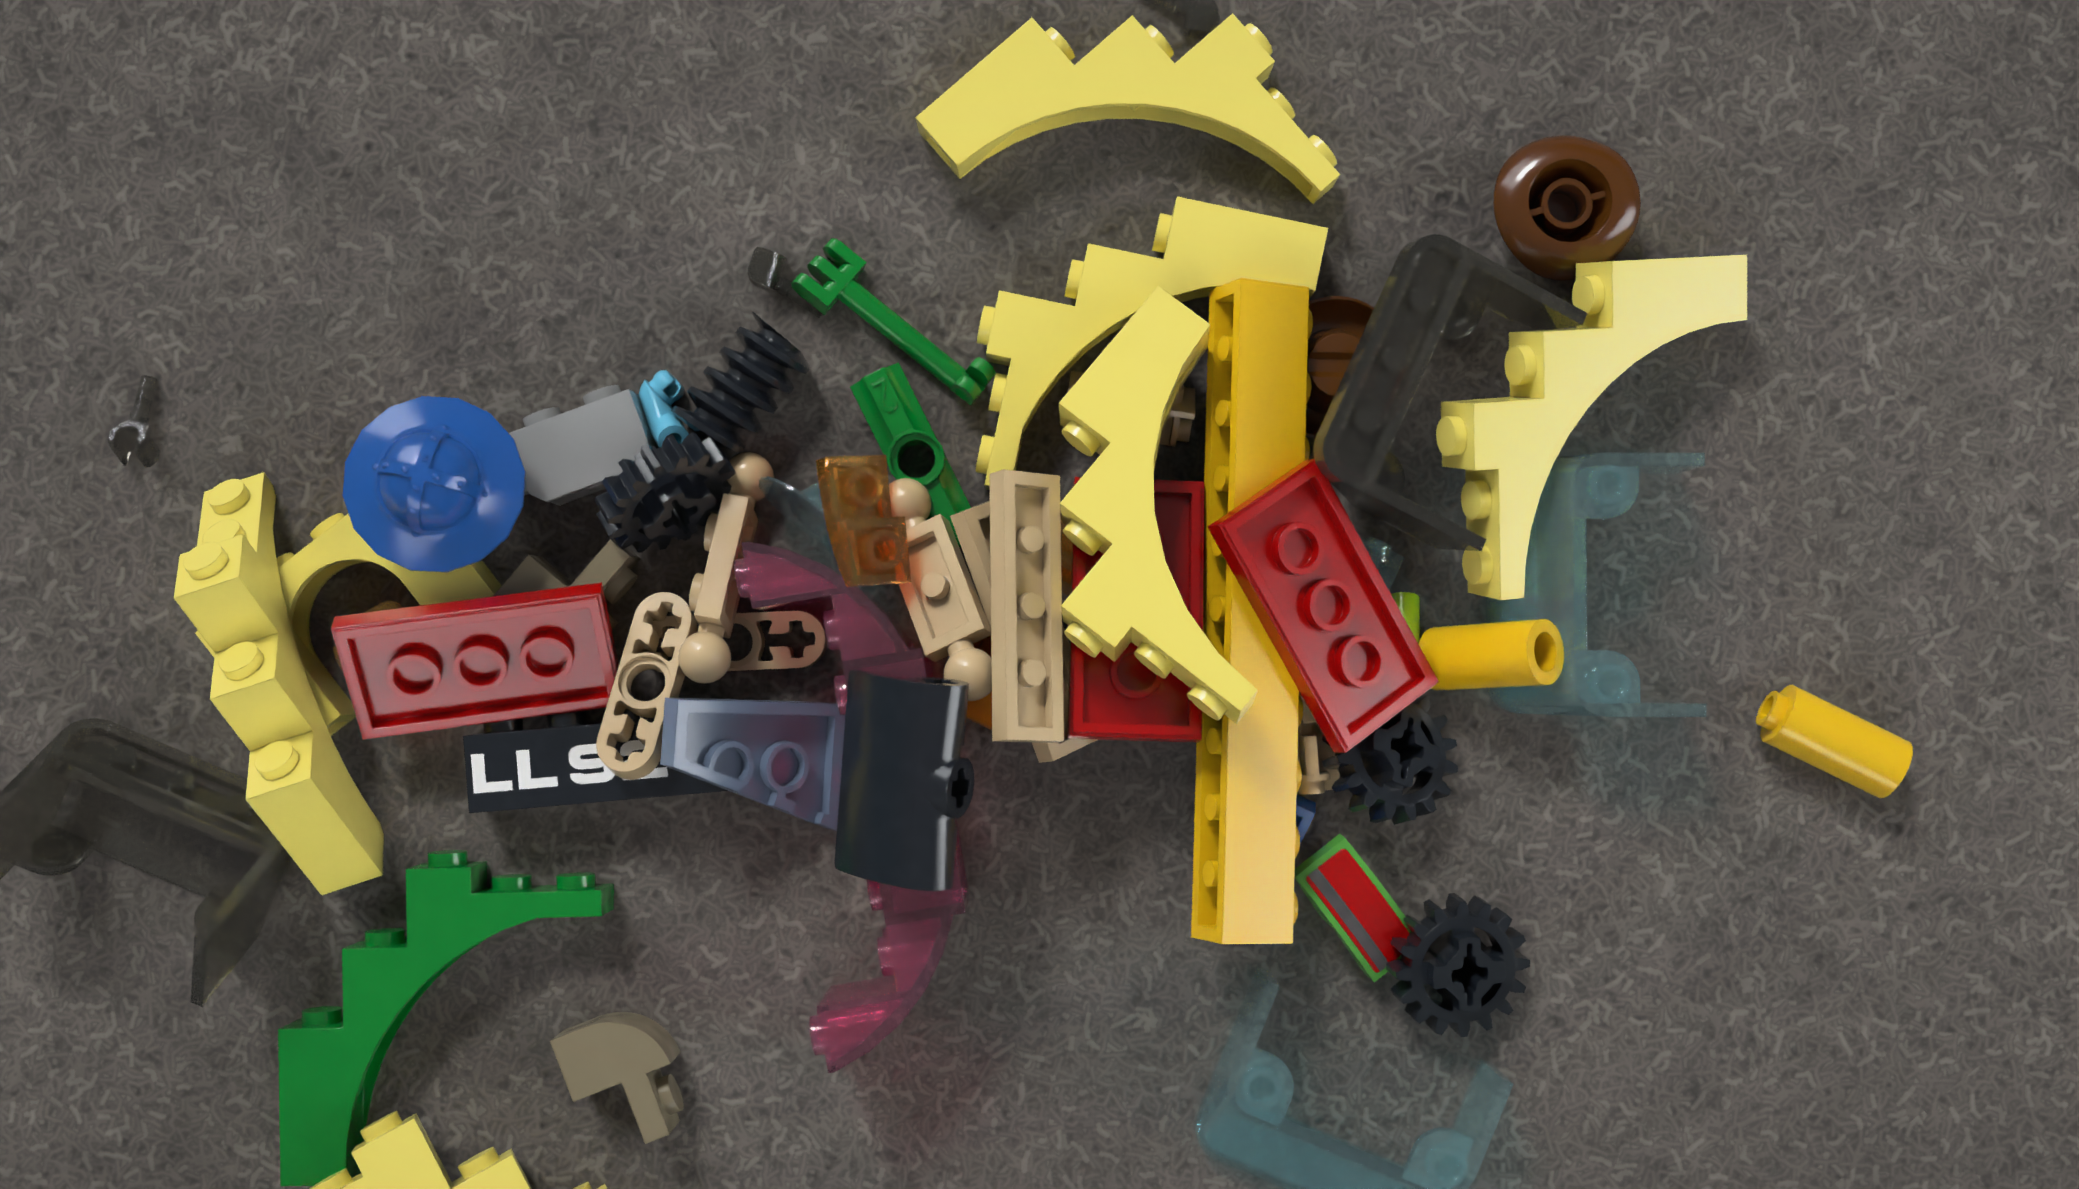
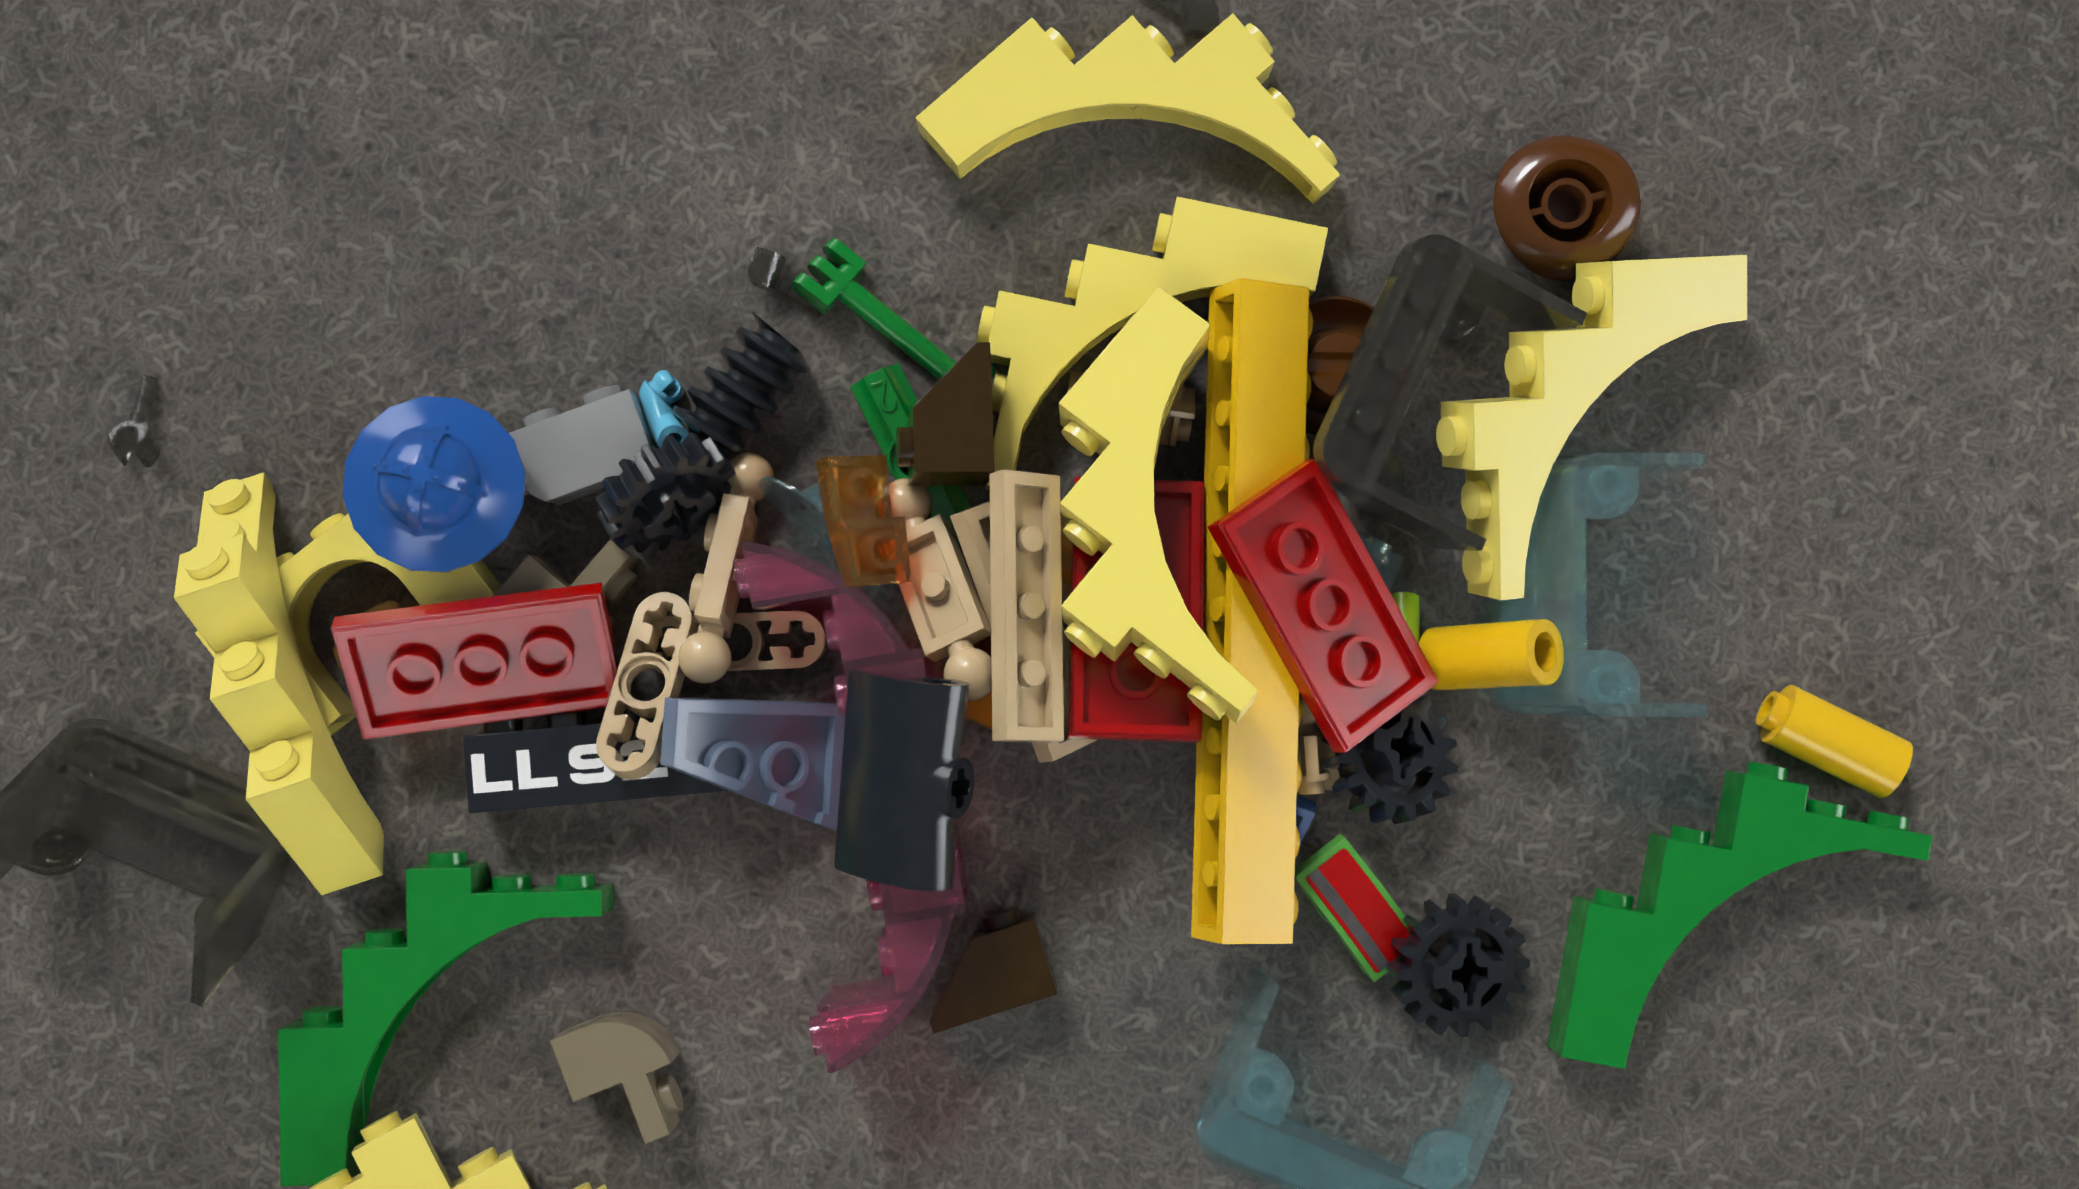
none -> dark brown slope [896,342,995,486]
none -> dark brown slope [929,906,1057,1034]
none -> green arch [1547,761,1933,1069]

